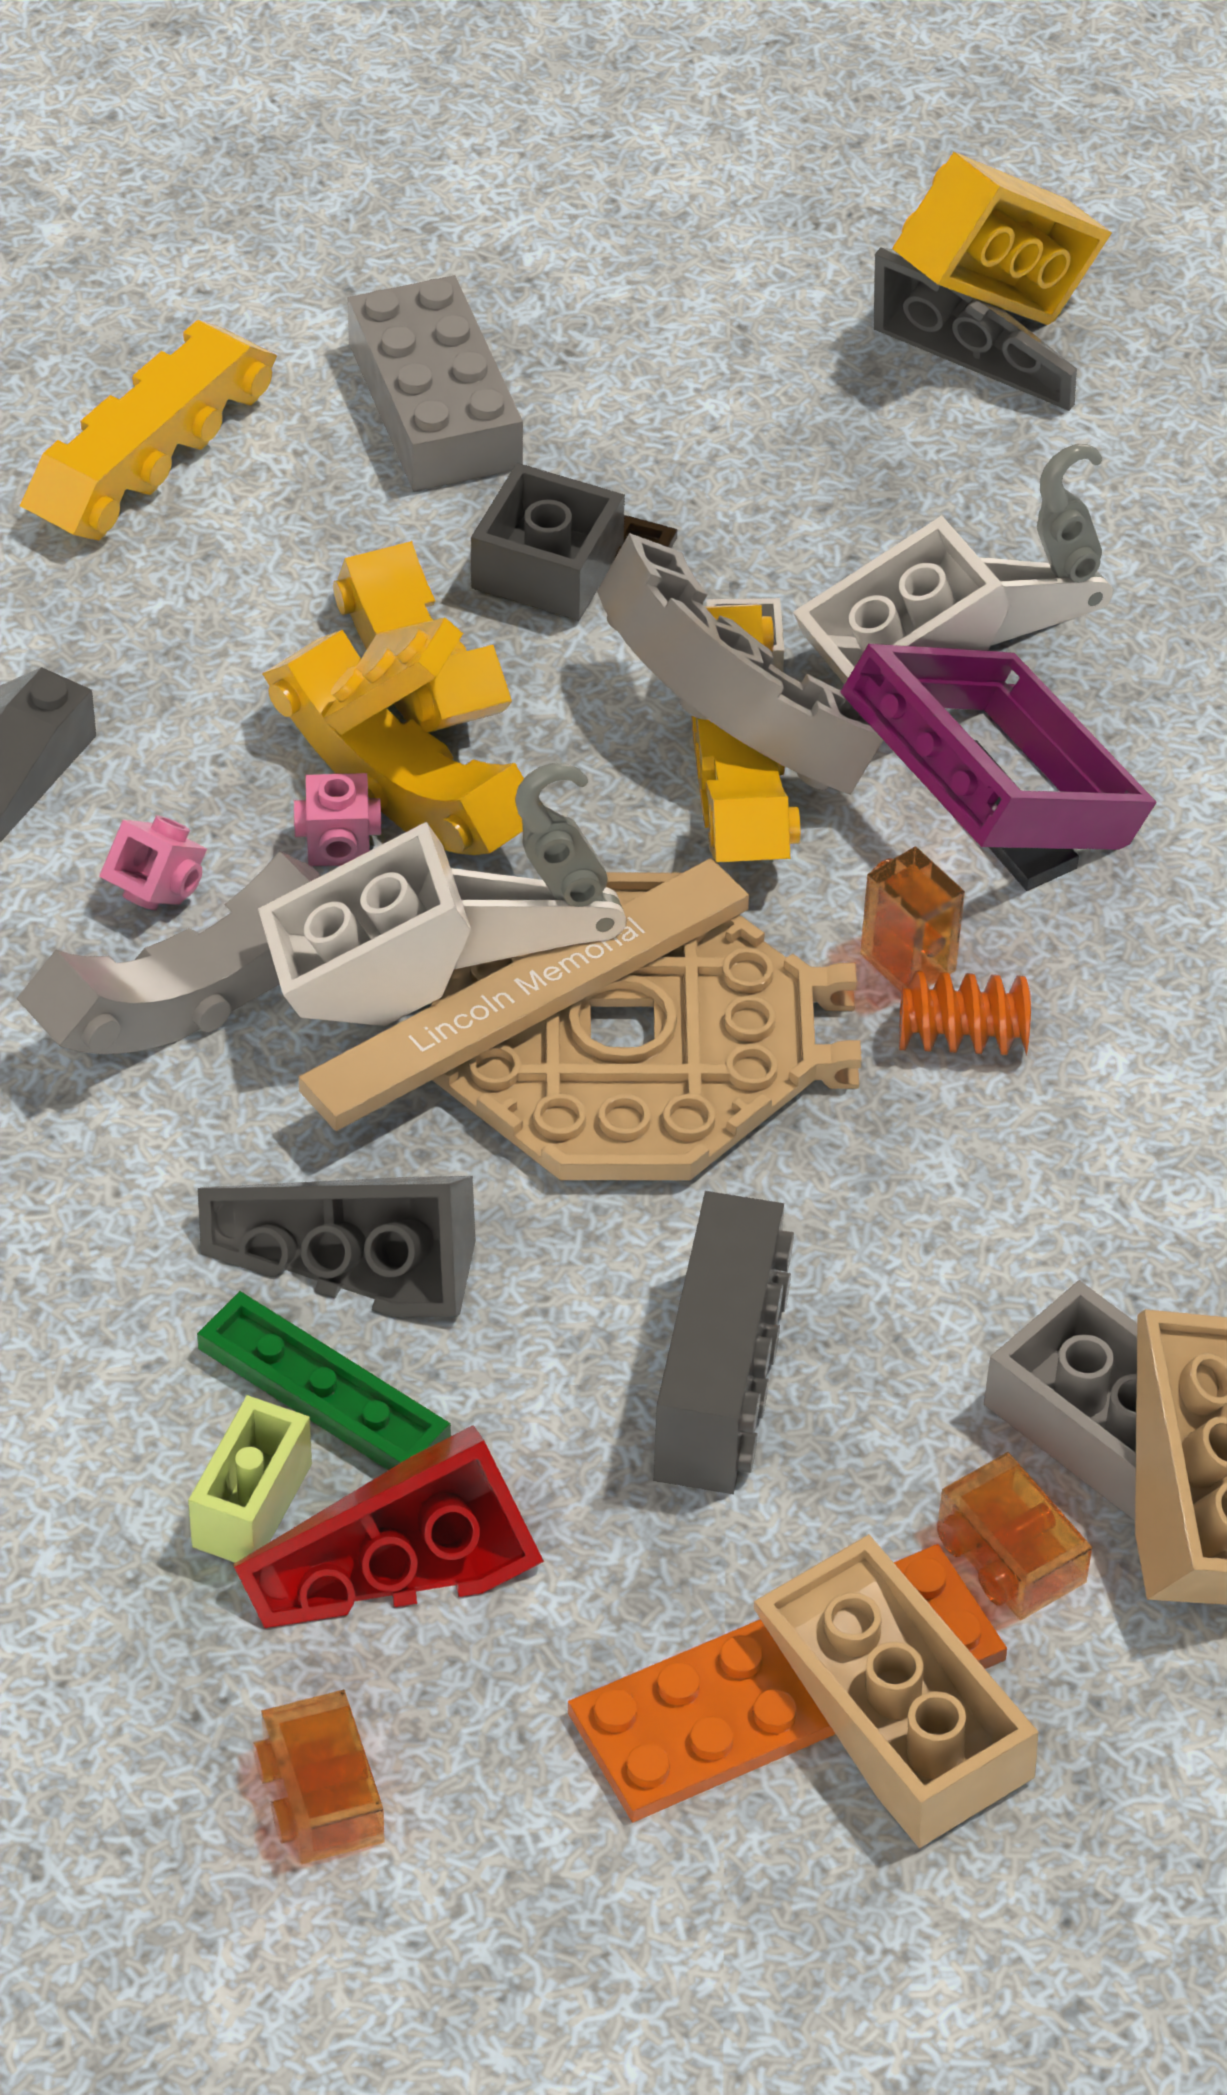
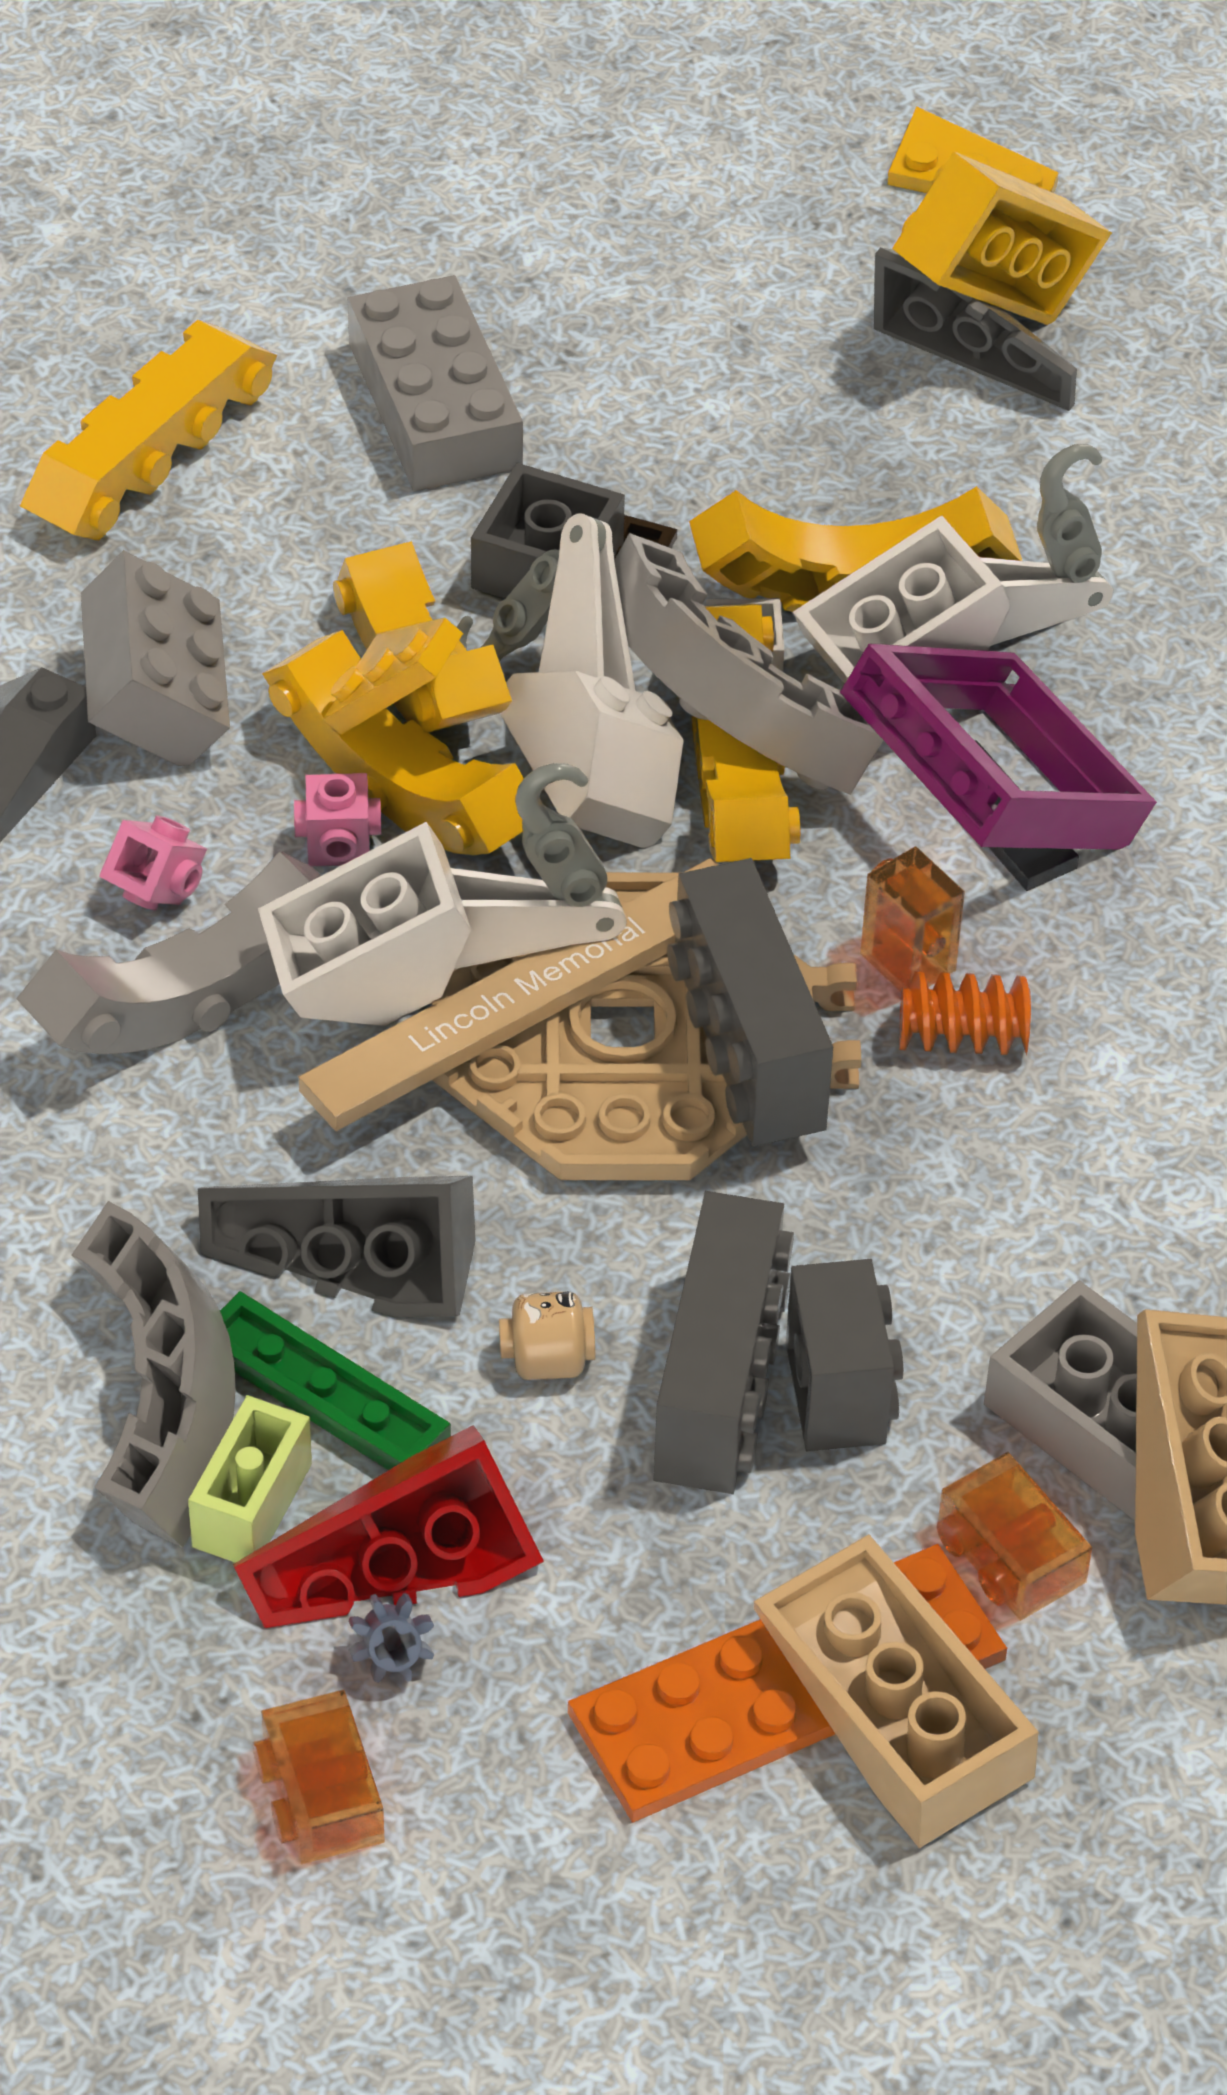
none -> light grey brick [71,1201,236,1548]
none -> light grey brick [81,550,230,766]
none -> sand blue gear [348,1593,434,1683]
none -> white slope [457,513,684,848]
none -> tan head [499,1291,595,1381]
none -> dark grey brick [667,858,834,1147]
none -> yellow brick [689,486,1023,612]
none -> dark grey brick [785,1259,904,1452]
none -> yellow wing [887,106,1059,193]

